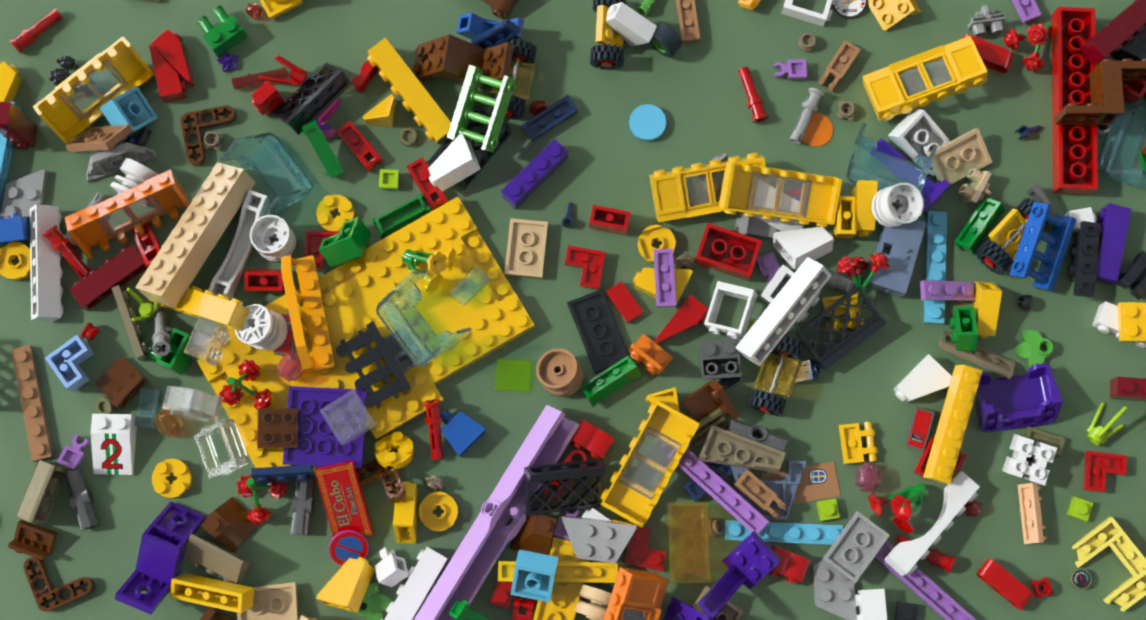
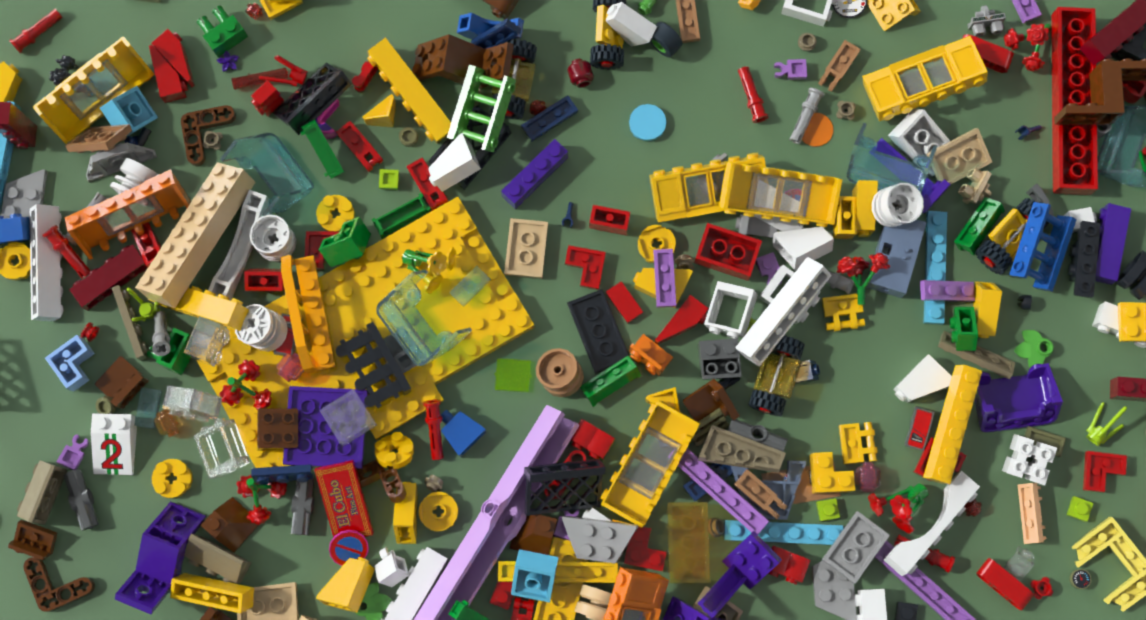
medium nougat plate [11,345,54,462] -> none
black fence [796,286,887,370] -> none
none -> dark red head [567,58,594,88]
none -> yellow brick [809,452,855,494]
none -> clear bracket [1003,547,1035,581]

